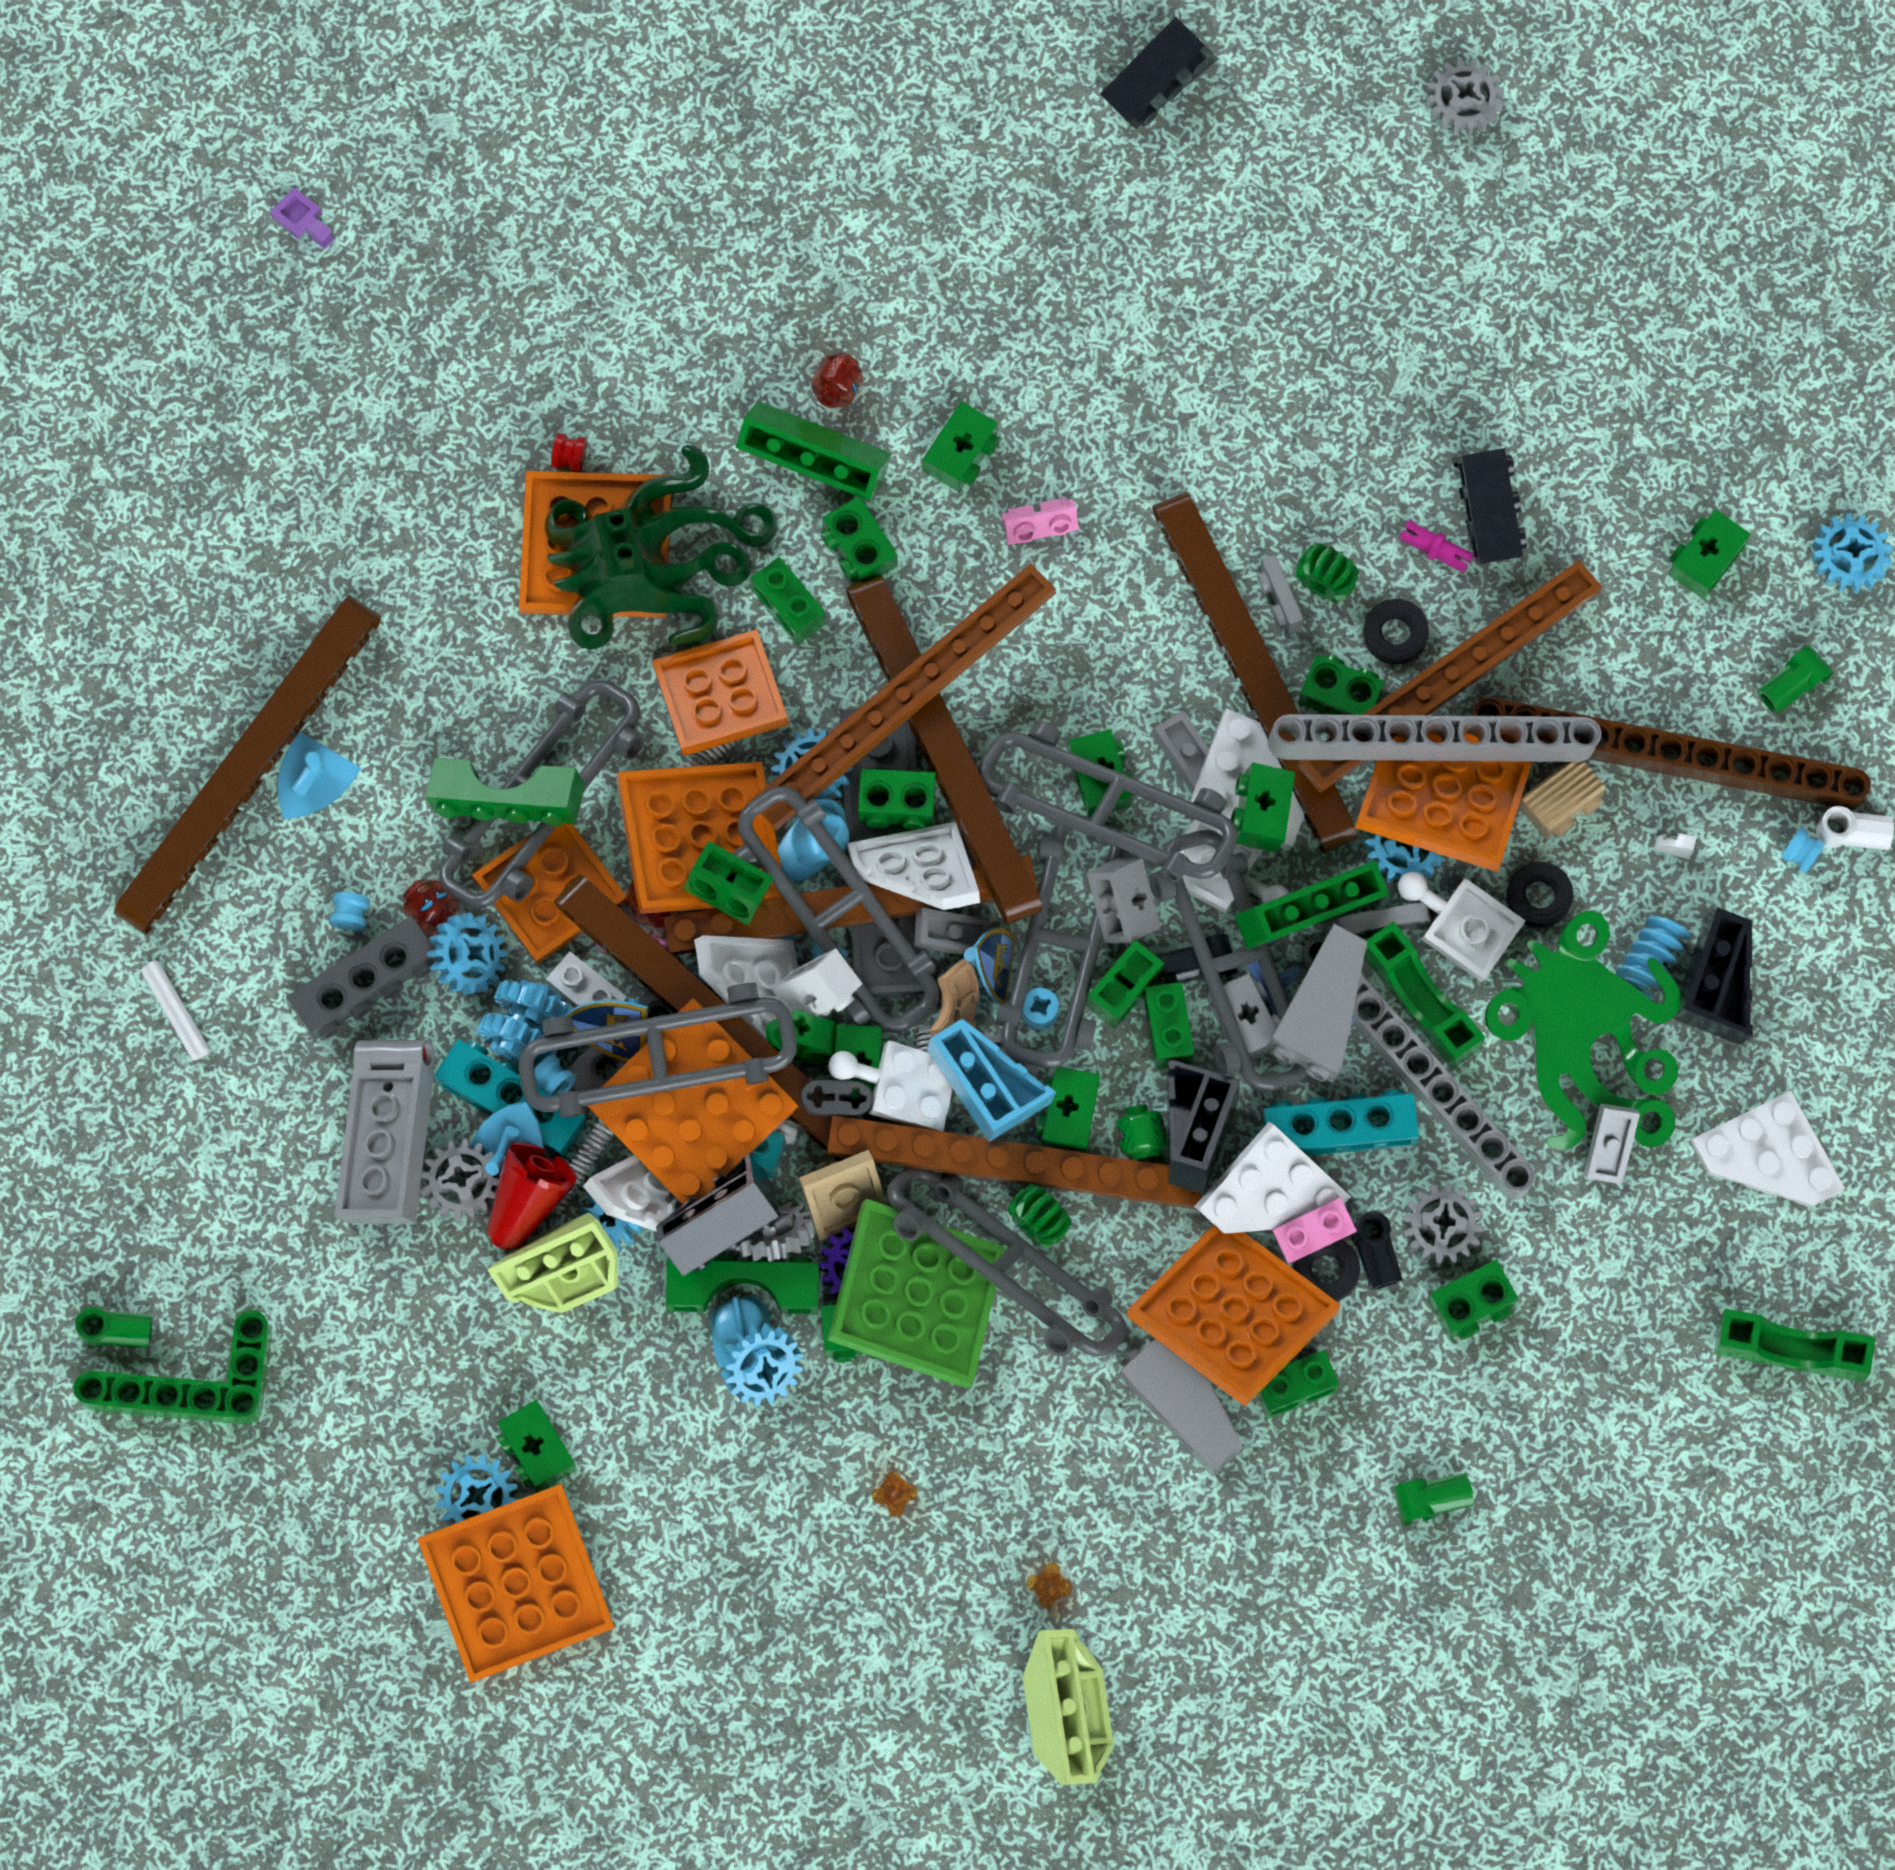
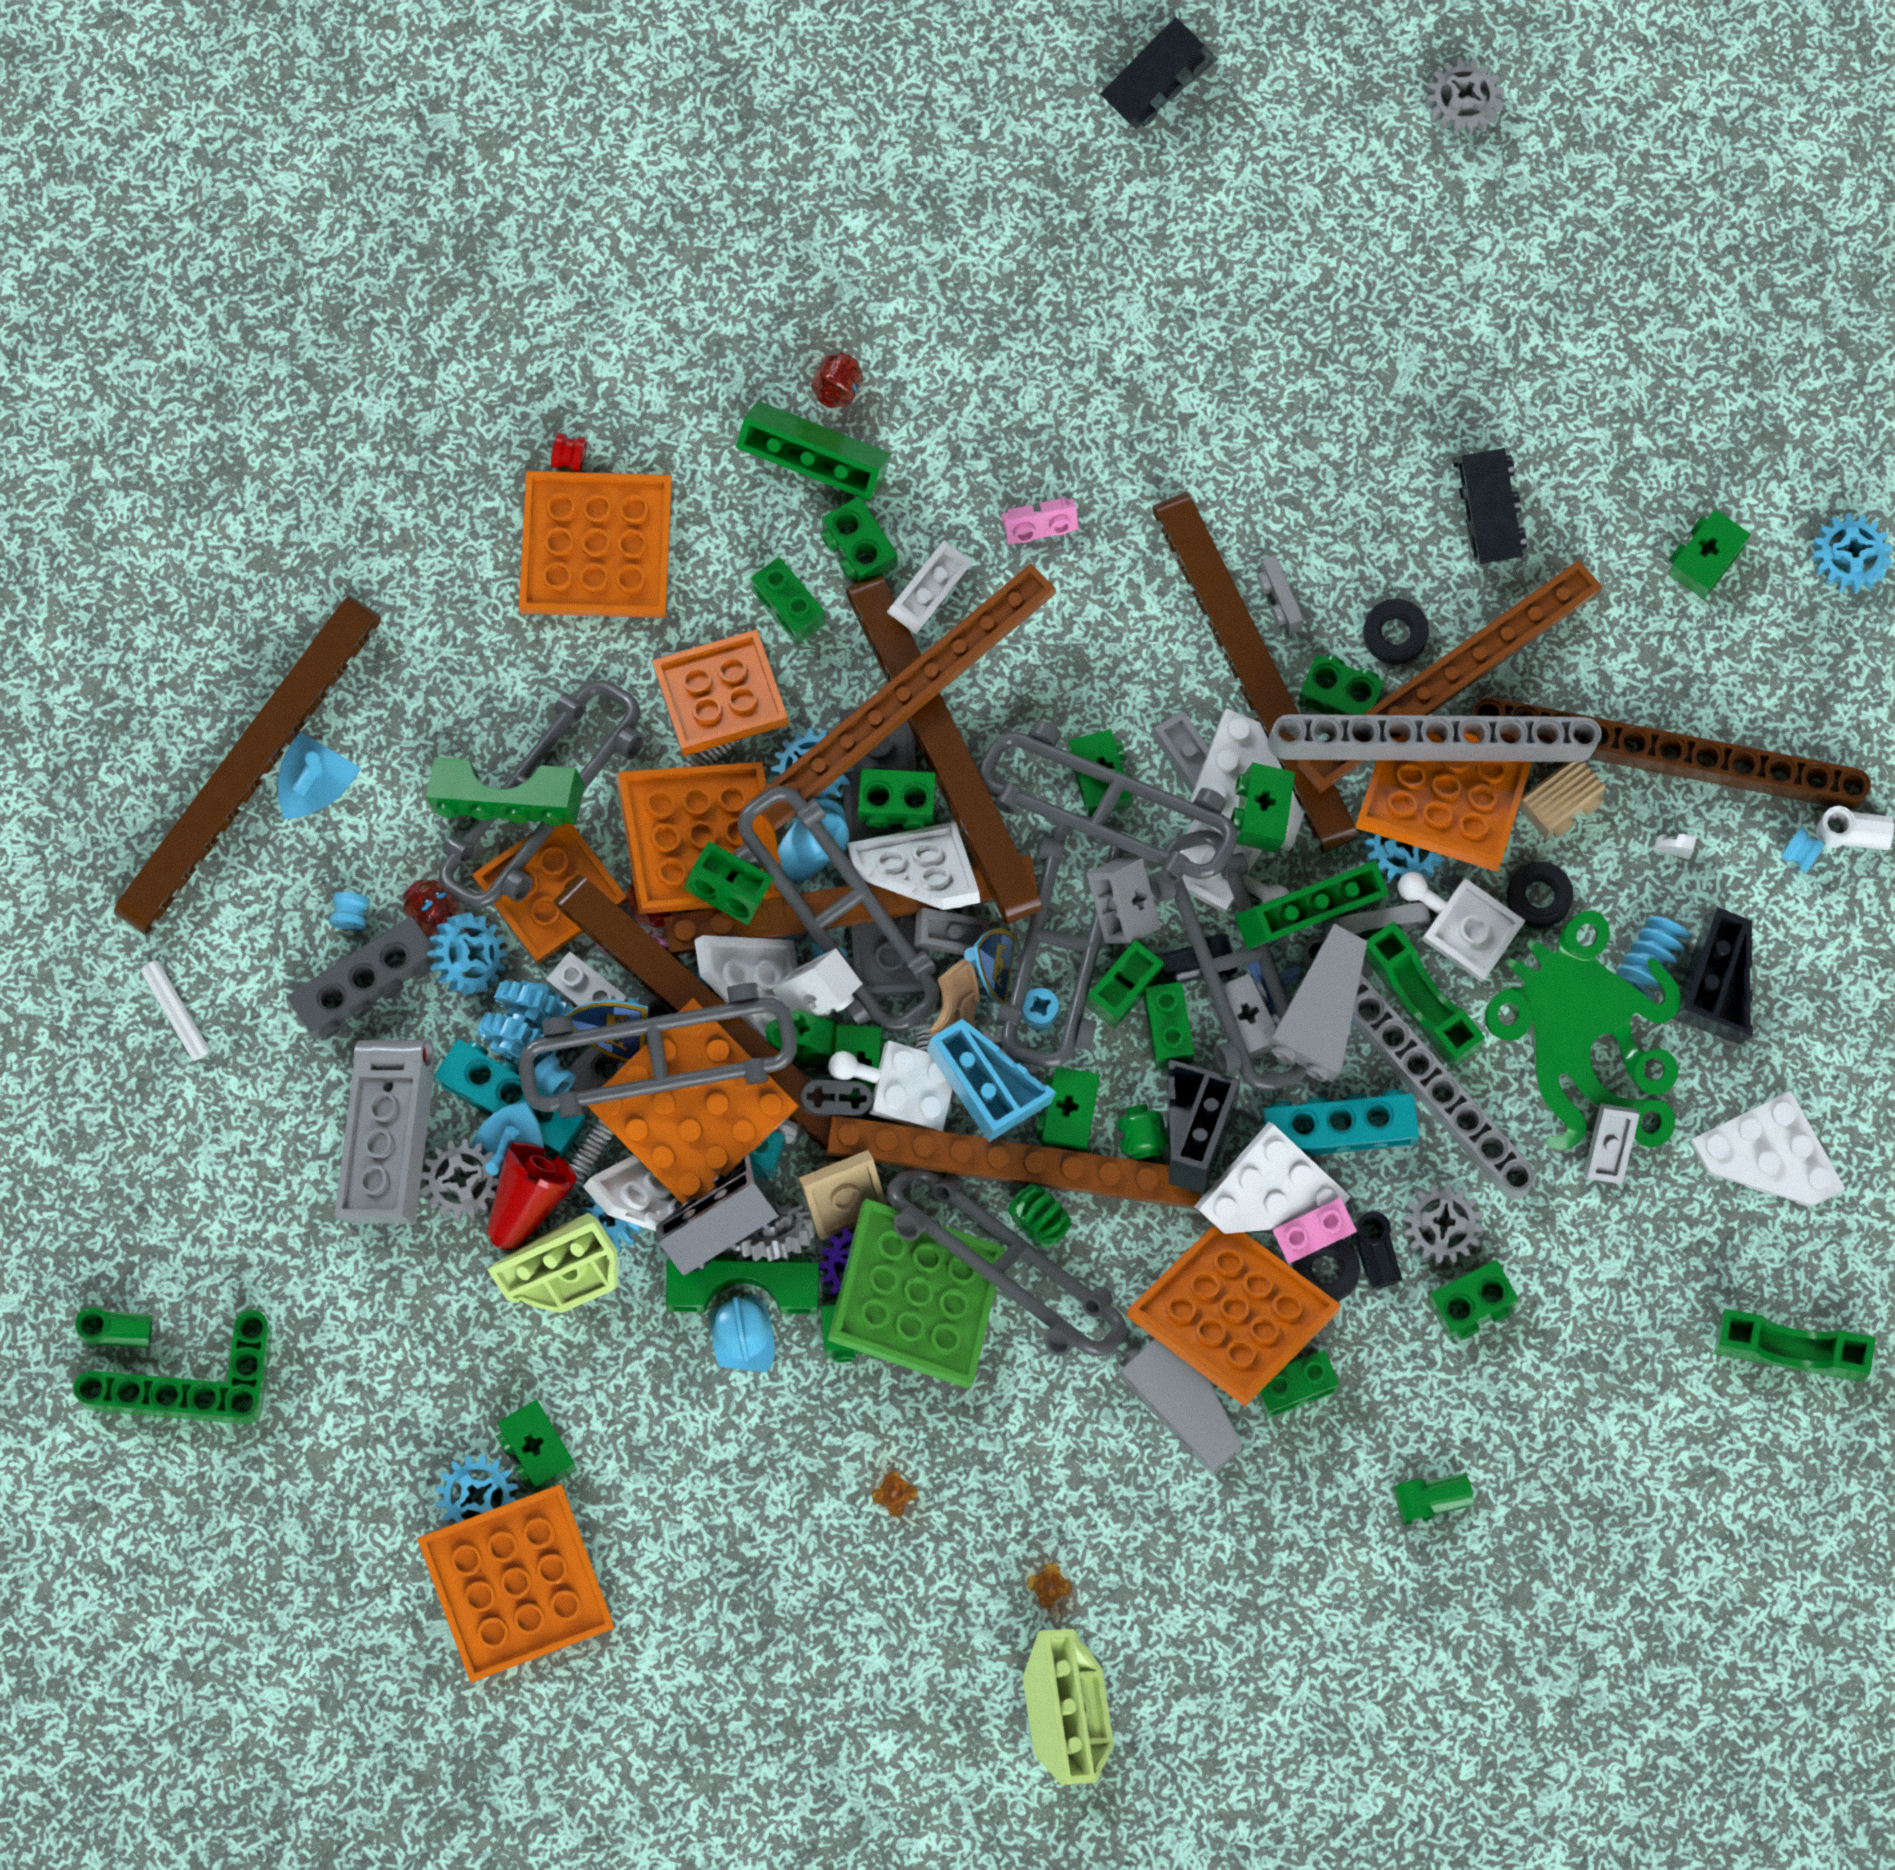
medium lavender plate [270,187,334,250] -> none
dark green hips [545,445,778,650] -> none
medium azure gear [720,1323,803,1406] -> none
green brick [922,401,1000,493] -> none
green gear [1295,543,1360,603] -> none
dark pink pin [1399,519,1474,574] -> none
green piece [1757,645,1834,716] -> none
none -> white plate [887,540,973,634]

